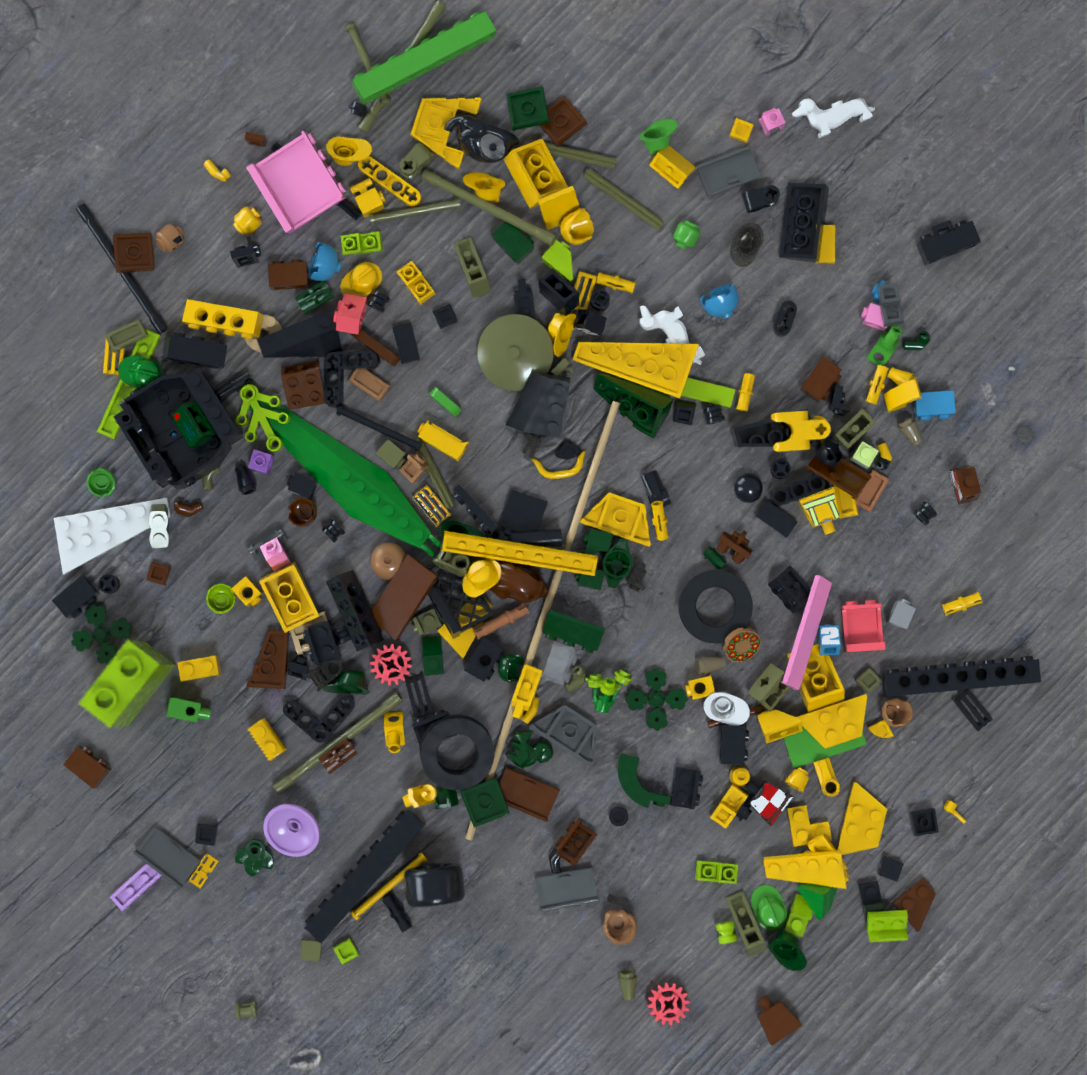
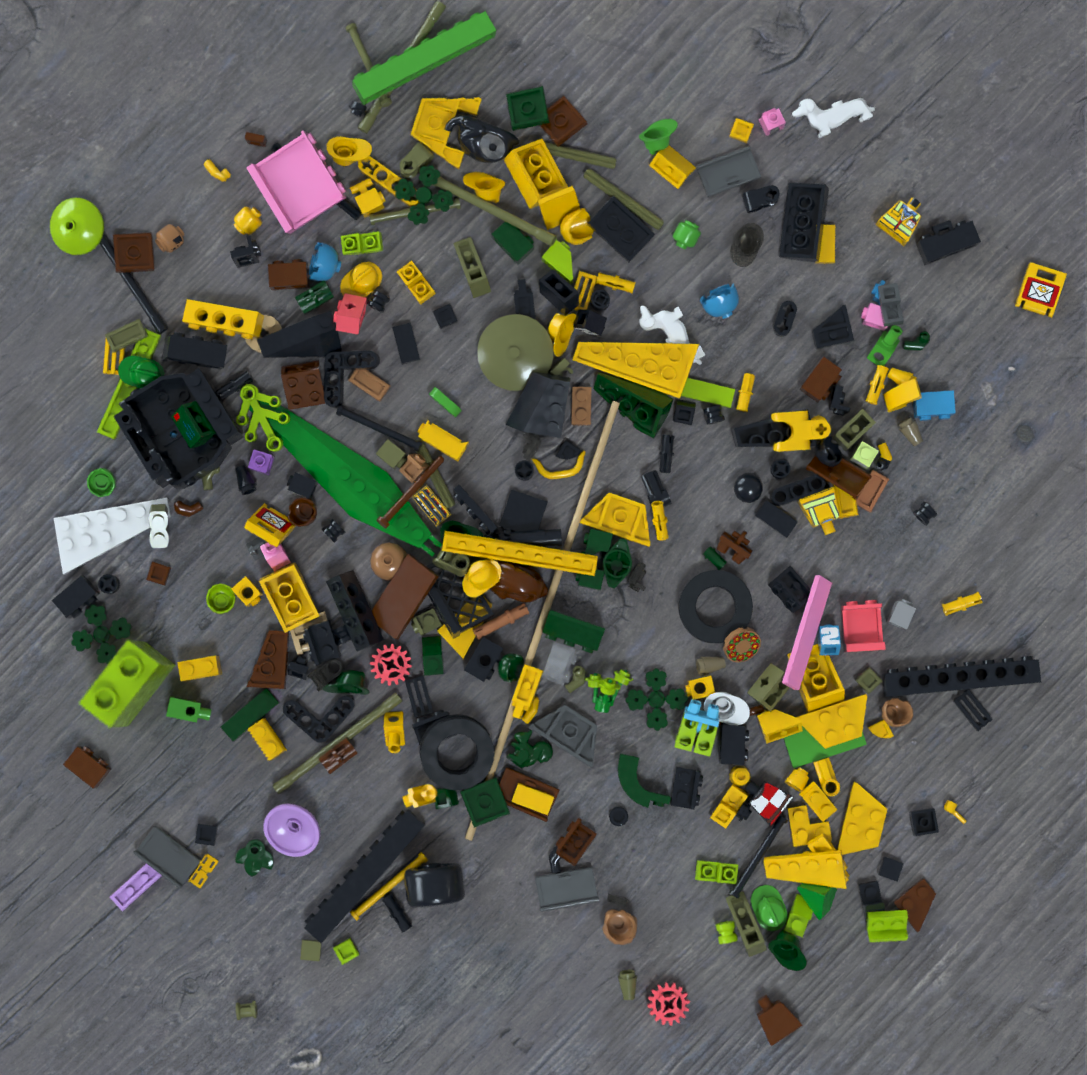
reddish brown beam [350,329,400,367] -> none
reddish brown torso [949,465,981,505] -> none
none -> lime dish [50,198,104,255]
none -> dark green slope [220,688,279,742]
none -> yellow container [244,503,296,547]
none -> reddish brown bar [376,456,444,529]
none -> dark green plant [394,165,454,225]
none -> yellow tile [511,783,555,815]
none -> black wheel [515,460,534,481]
none -> medium nougat plate [571,387,591,426]
none -> black plate [587,196,655,263]
none -> black axle [659,435,675,474]
none -> lime hips [674,699,719,757]
none -> black bar [729,815,788,899]
none -> yellow plate [799,781,837,822]
none -> black wing [812,305,854,350]
none -> torso [875,197,921,246]
none -> container [1015,262,1067,318]

